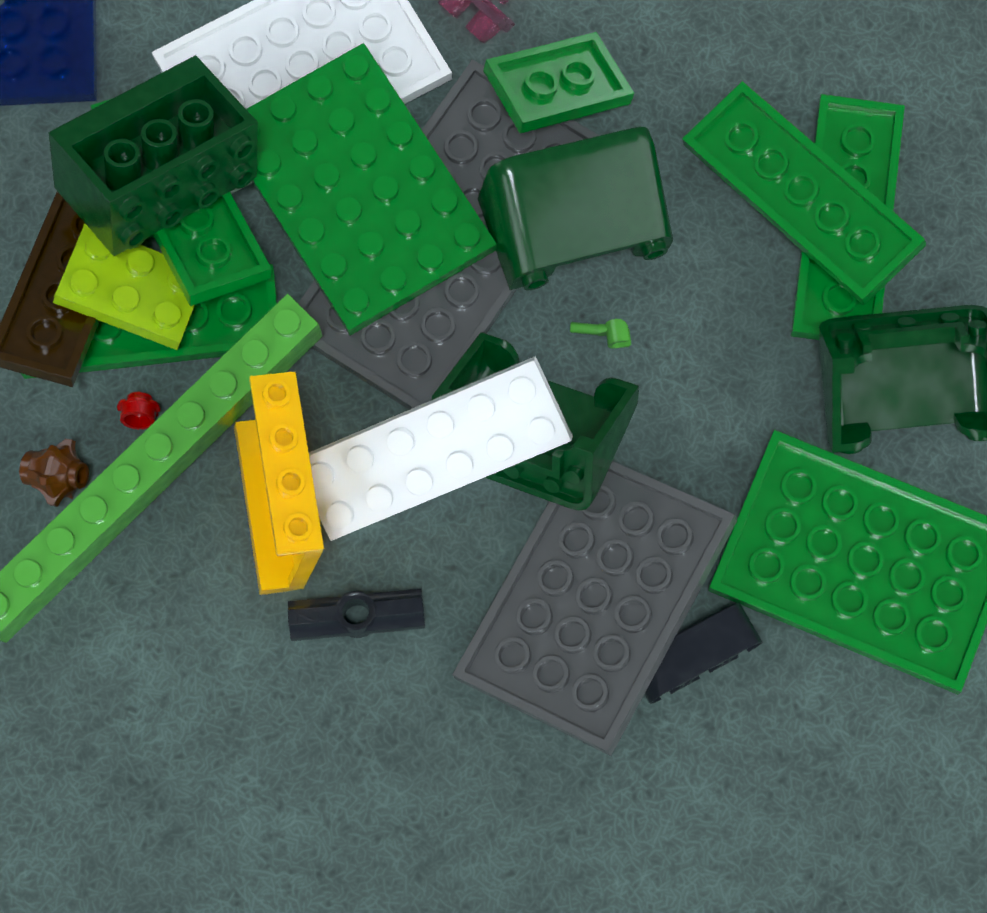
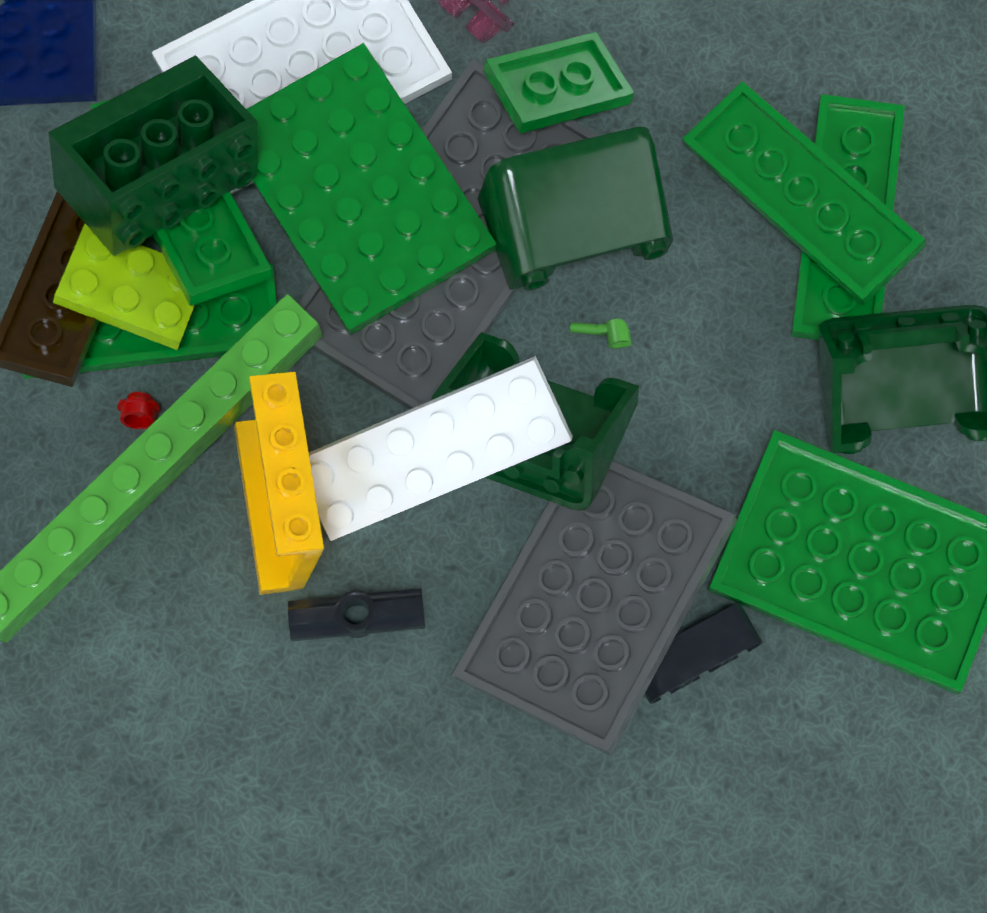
reddish brown rock [19,439,89,507] -> none

